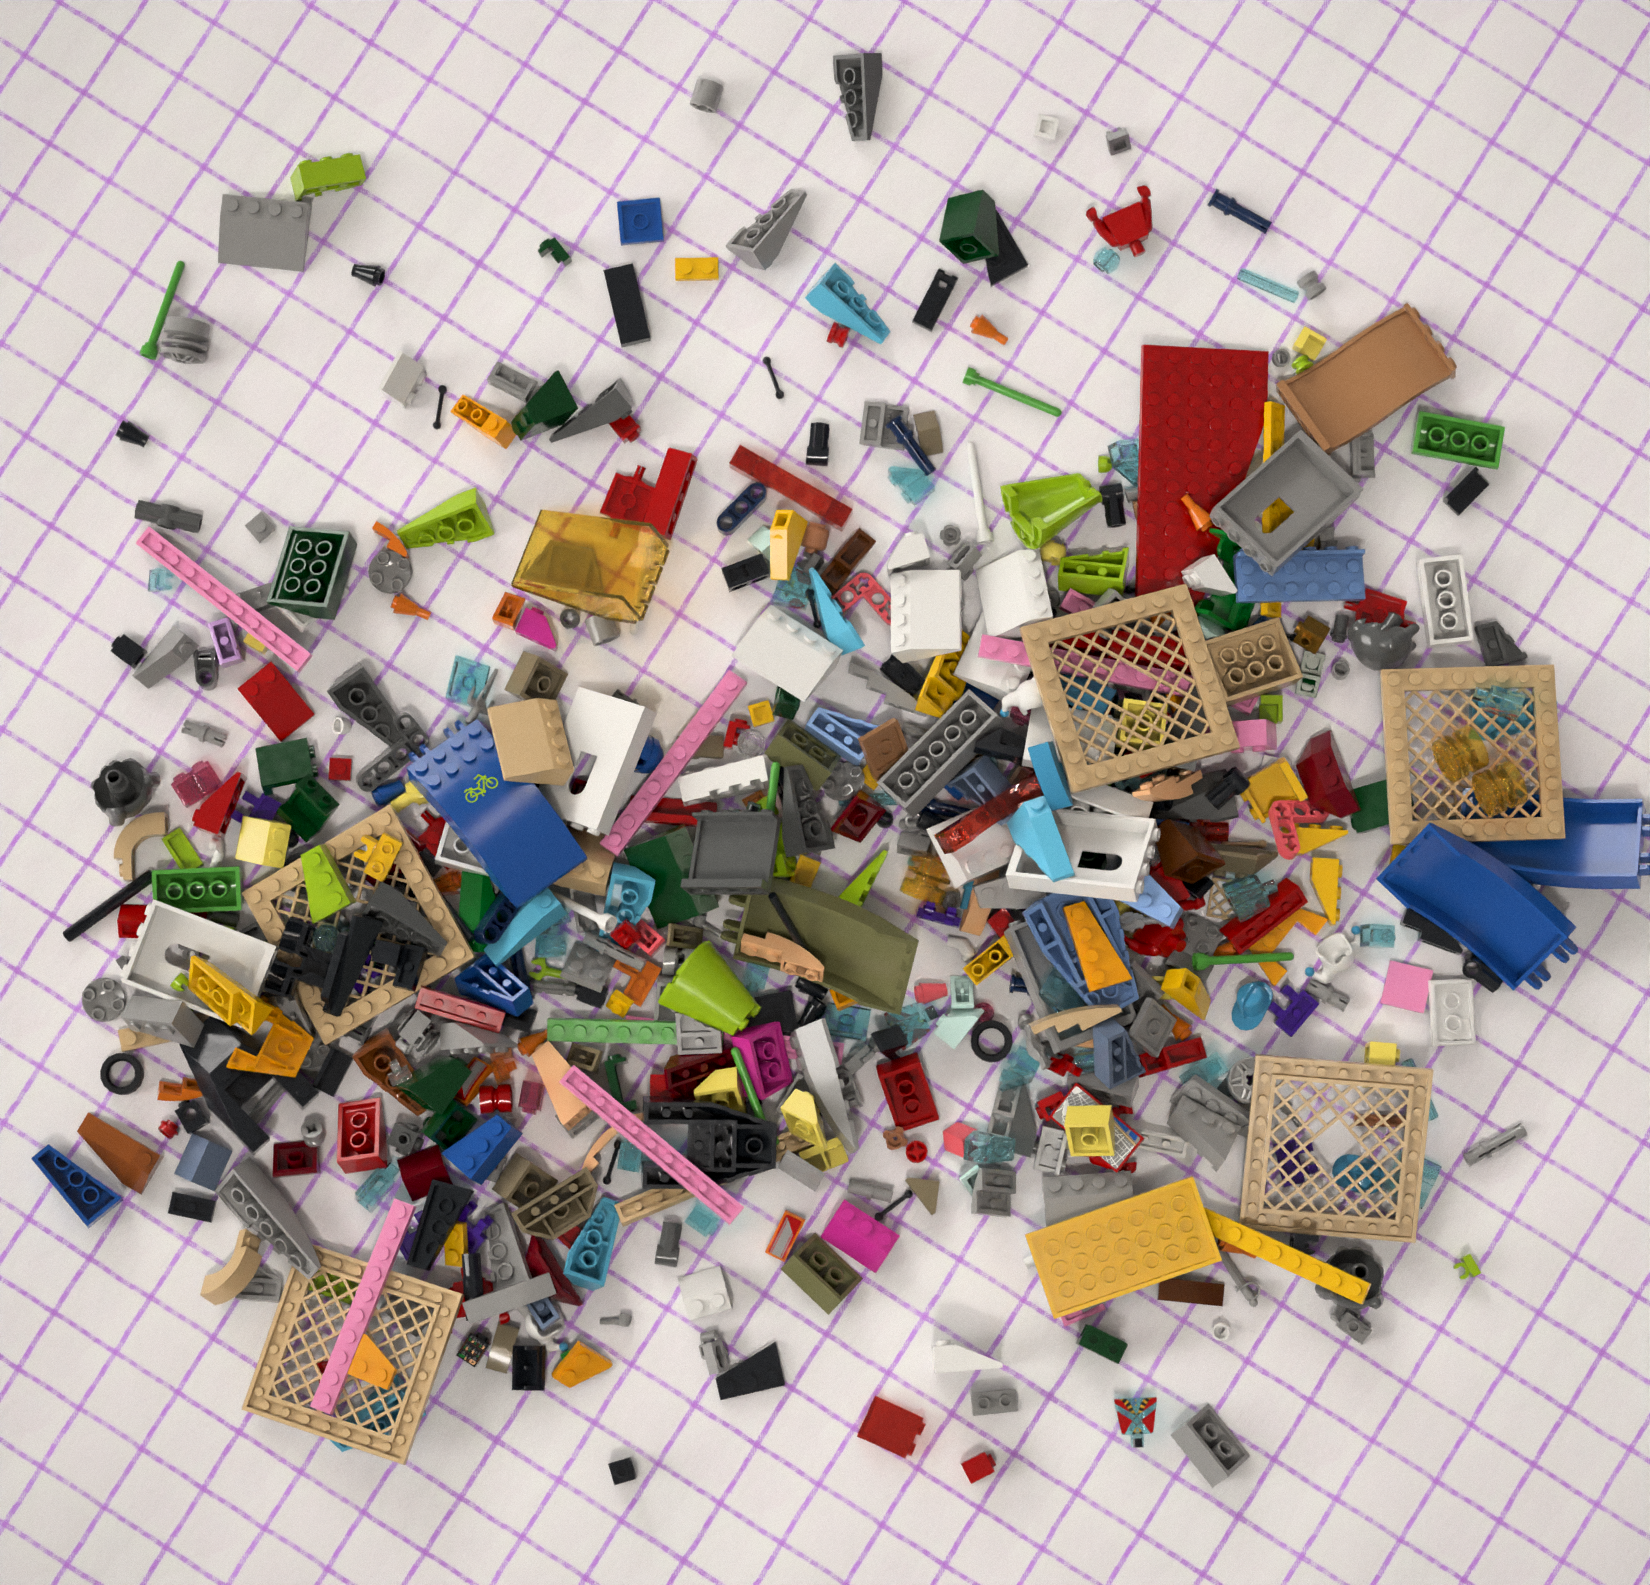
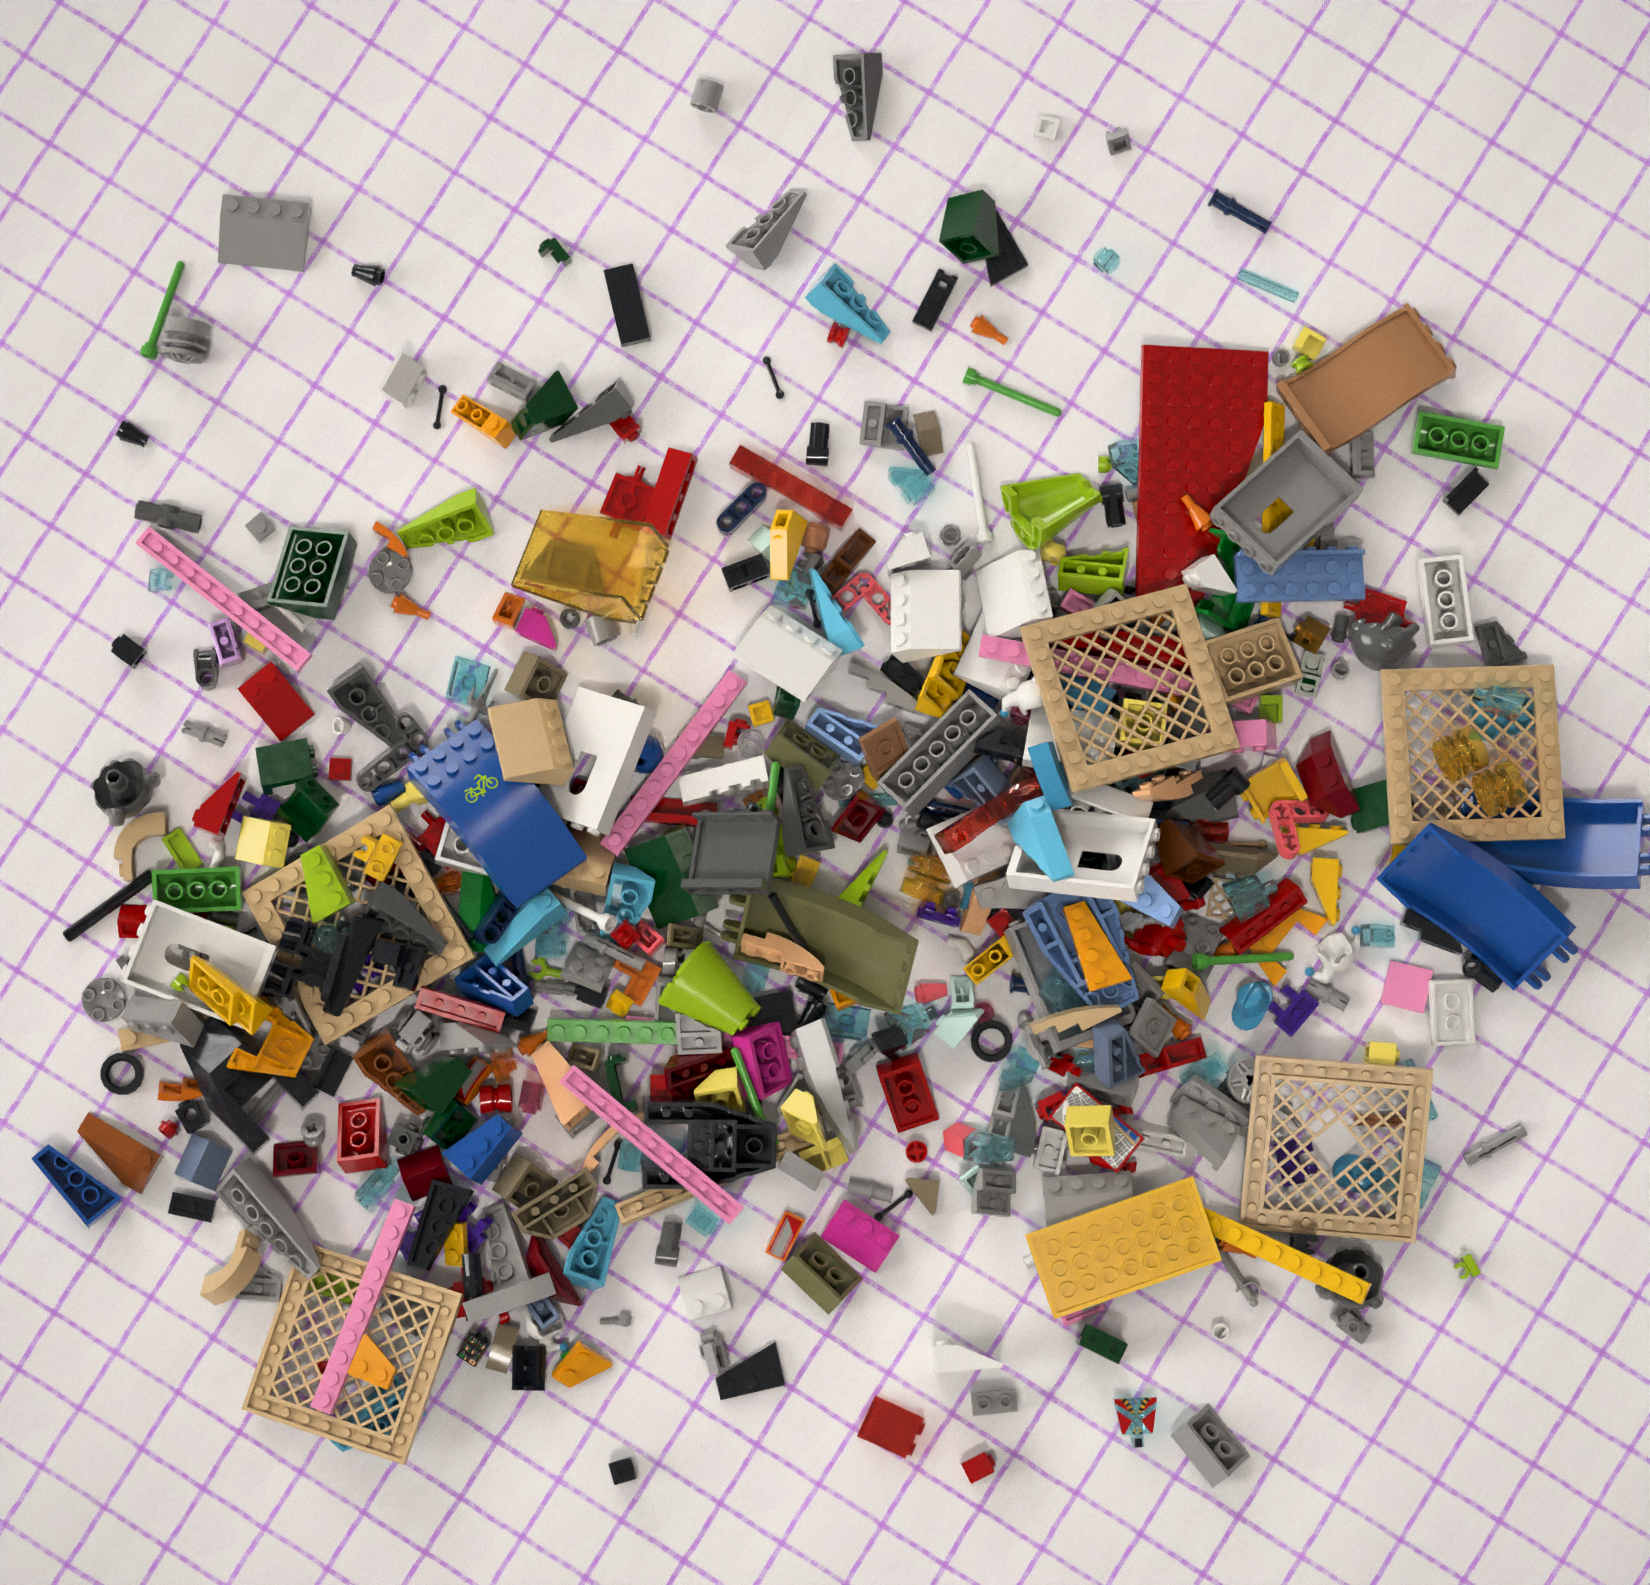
light grey slope [132,626,199,689] -> none
clear pink brick [171,761,223,808] -> none
lime wedge [290,153,366,202] -> none
clear tile [387,1059,413,1087] -> none
blue plate [617,198,664,246] -> none
yellow plate [675,257,719,281] -> none
nougat plate [883,1126,908,1150] -> none
red torso [1086,185,1153,257] -> none
reddish brown slope [1157,1279,1225,1307] -> none
light grey wheel [1297,270,1327,301] -> none

